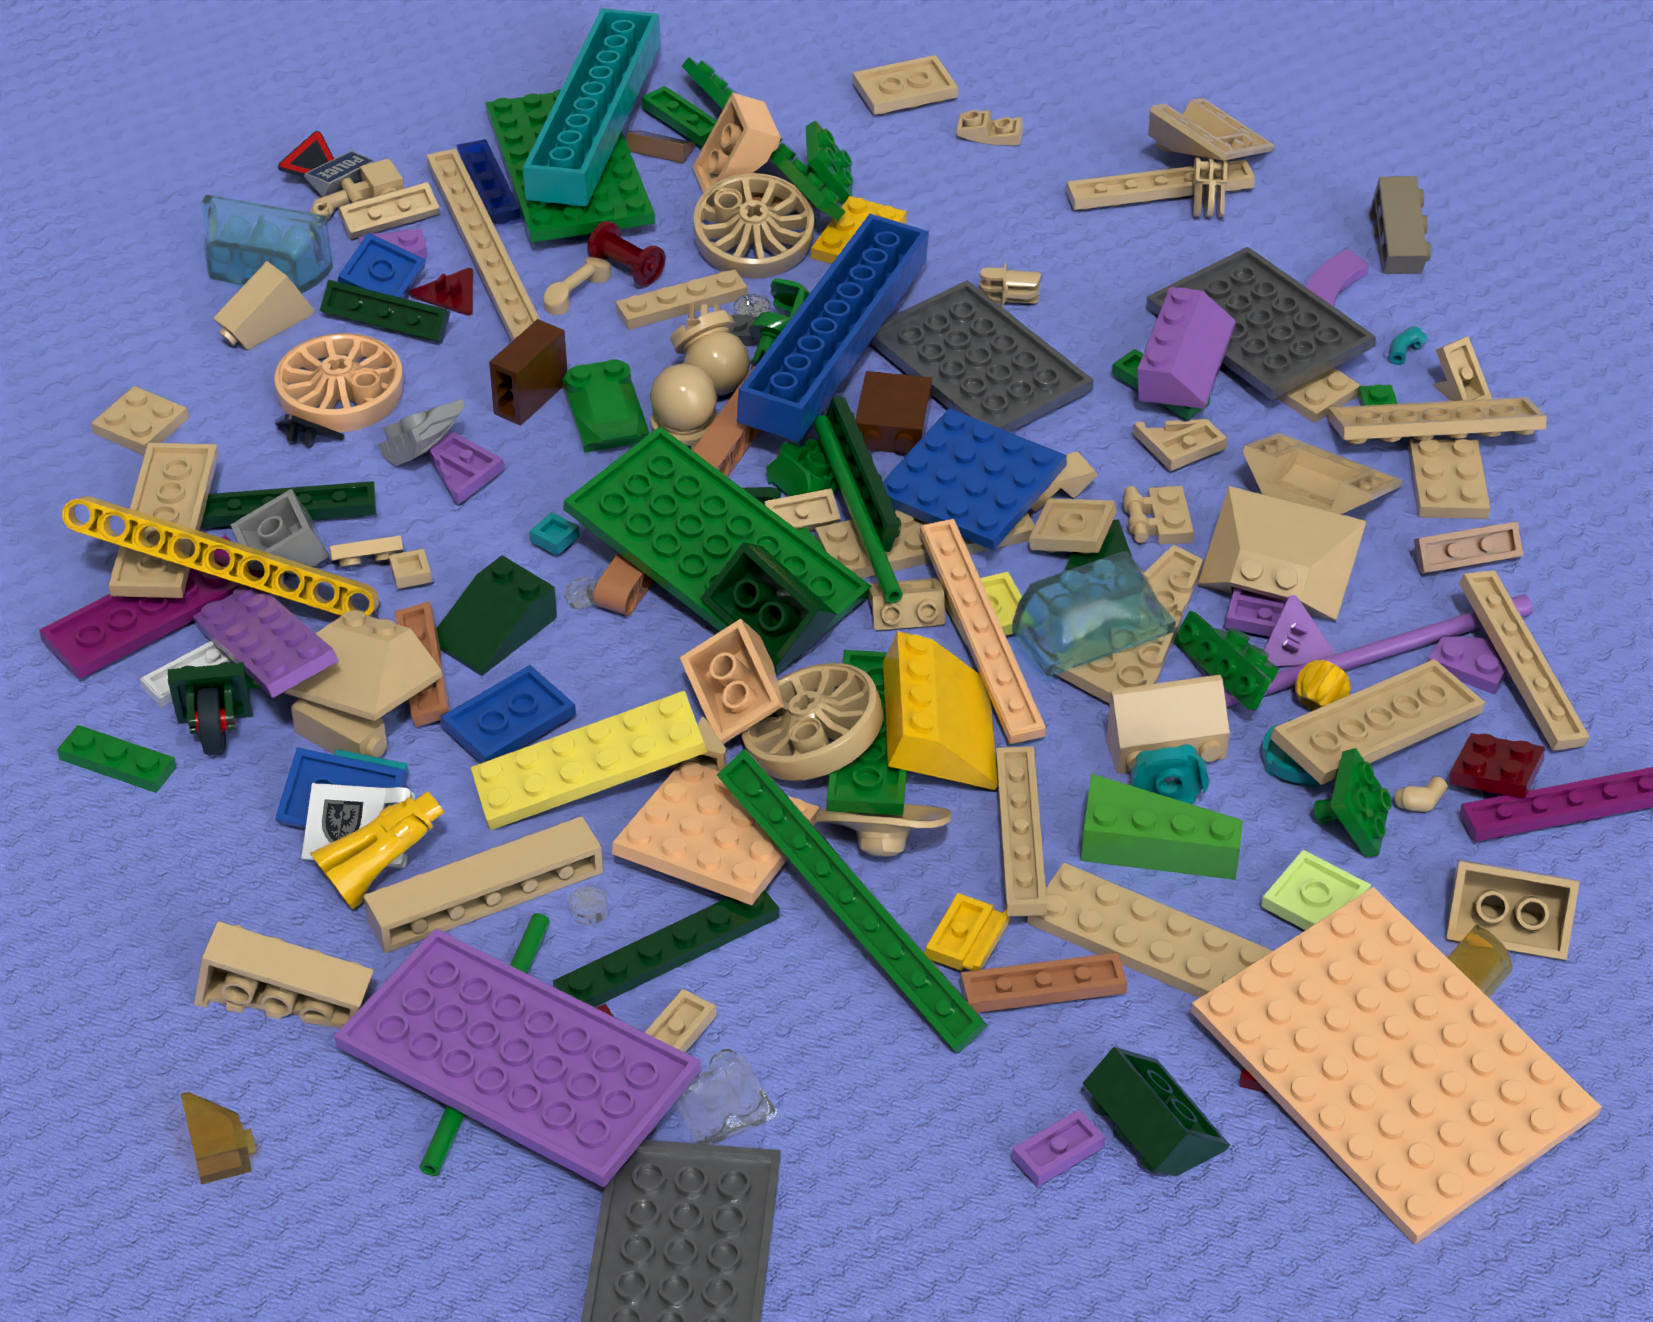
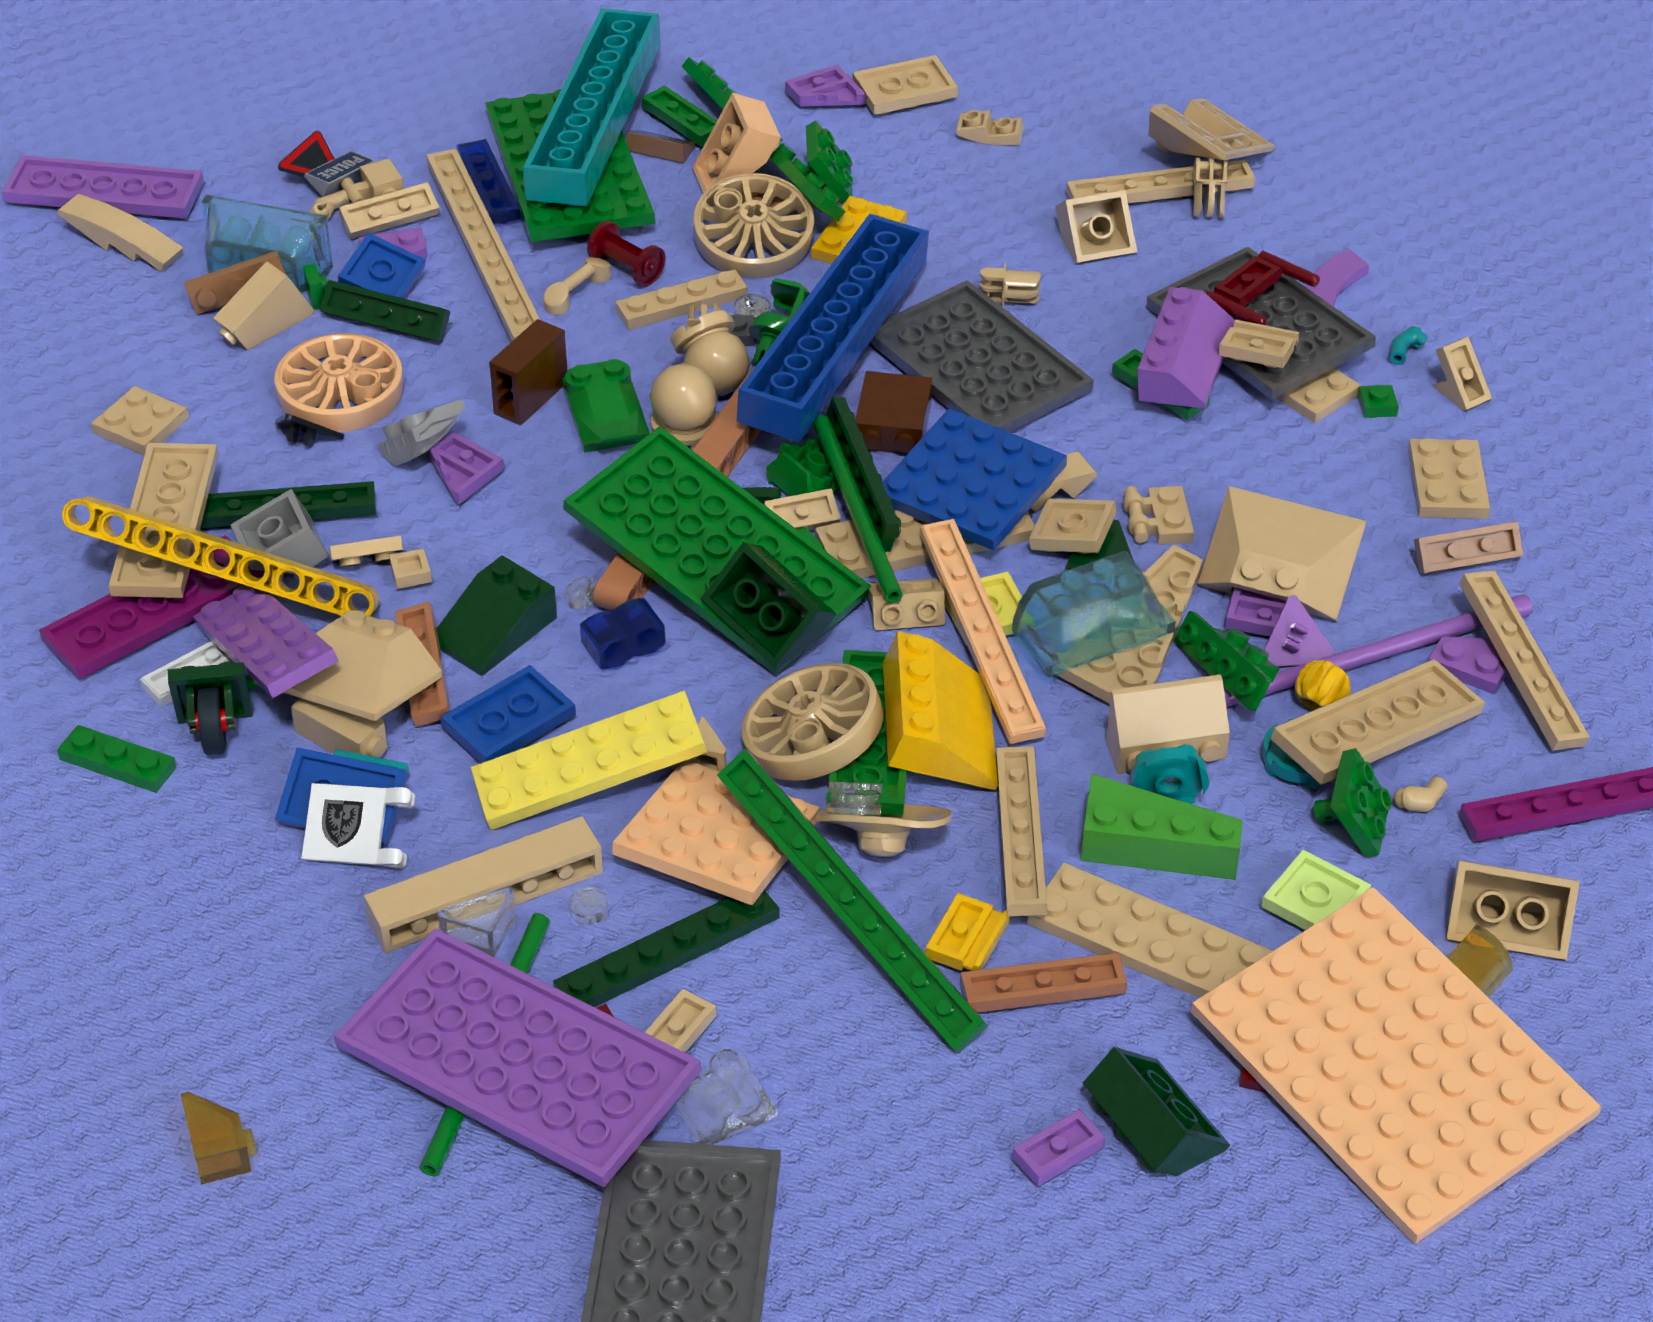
tan wedge [194,921,374,1028] -> none
yellow piece [310,791,445,909] -> none
dark red piece [410,268,473,316] -> none
teal plate [529,512,580,555] -> none
light nougat slope [679,619,783,744] -> none
tan wing [1133,419,1227,471] -> none
tan slope [1243,433,1403,514] -> none
tan plate [1328,397,1547,444] -> none
dark tan wedge [1369,176,1431,274] -> none
dark red plate [1450,733,1545,799] -> none
none -> medium lavender plate [2,155,204,219]
none -> tan slope [57,194,183,272]
none -> medium nougat plate [184,250,288,315]
none -> green plate [303,263,327,310]
none -> clear slope [437,886,517,957]
none -> clear blue brick [580,598,666,669]
none -> medium lavender wing [785,65,866,106]
none -> clear wheel [827,781,882,815]
none -> tan slope [1055,190,1137,263]
none -> dark red plate [1206,250,1320,325]
none -> tan plate [1219,319,1299,368]

